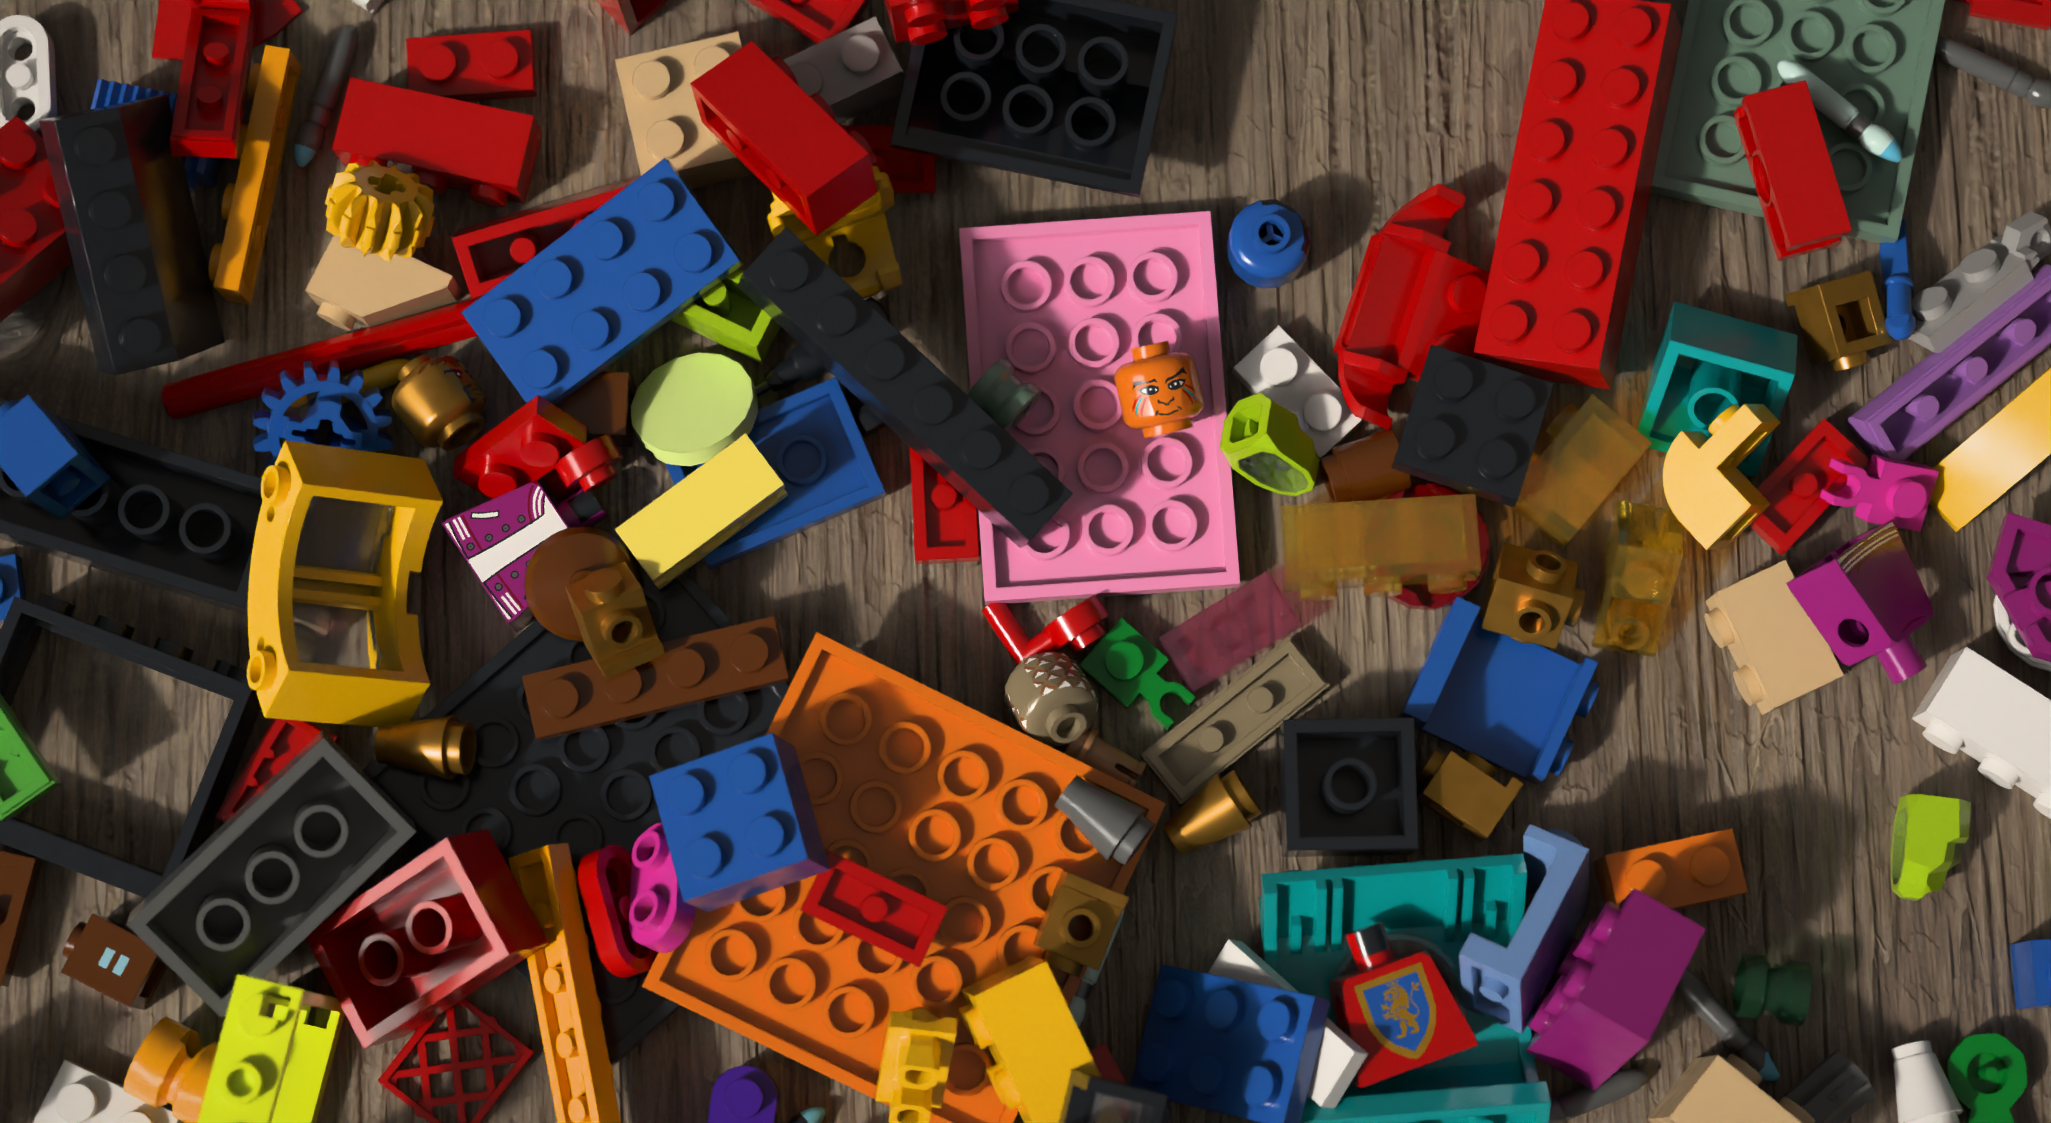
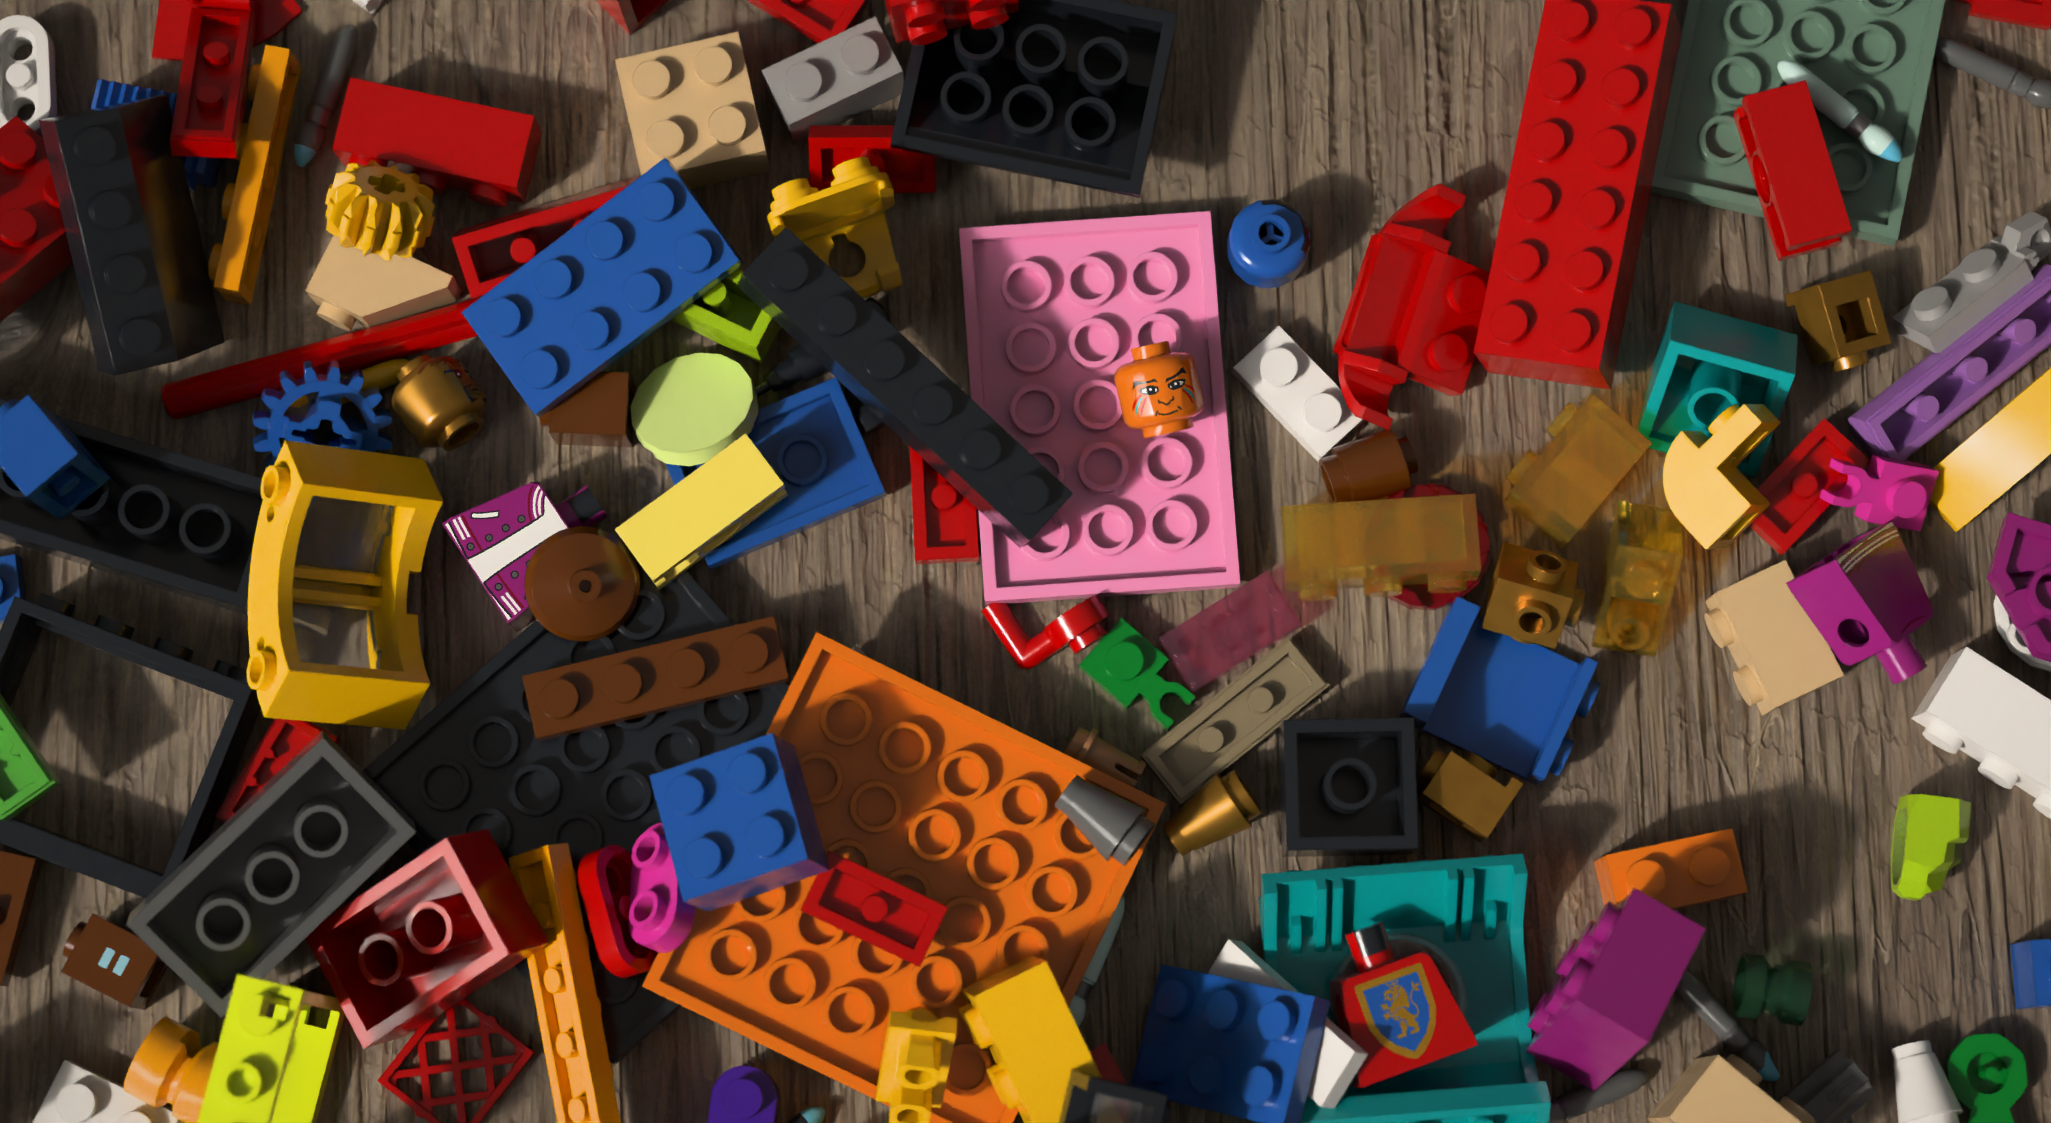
pearl gold cone [374,715,477,780] -> none
red plate [406,30,537,102] -> none
red plate [453,395,587,500] -> none
red plate [542,434,623,499] -> none
pearl gold brick [565,561,665,680] -> none
red brick [690,41,878,236] -> none
sand green wheel [967,357,1042,433] -> none
dark tan head [1004,652,1098,748] -> none
pearl gold brick [1033,871,1129,977] -> none
lime rock [1220,393,1320,496] -> none
black plate [1391,345,1554,507] -> none
medium blue panel [1459,825,1589,1034] -> none
blue piece [1879,218,1916,340] -> none

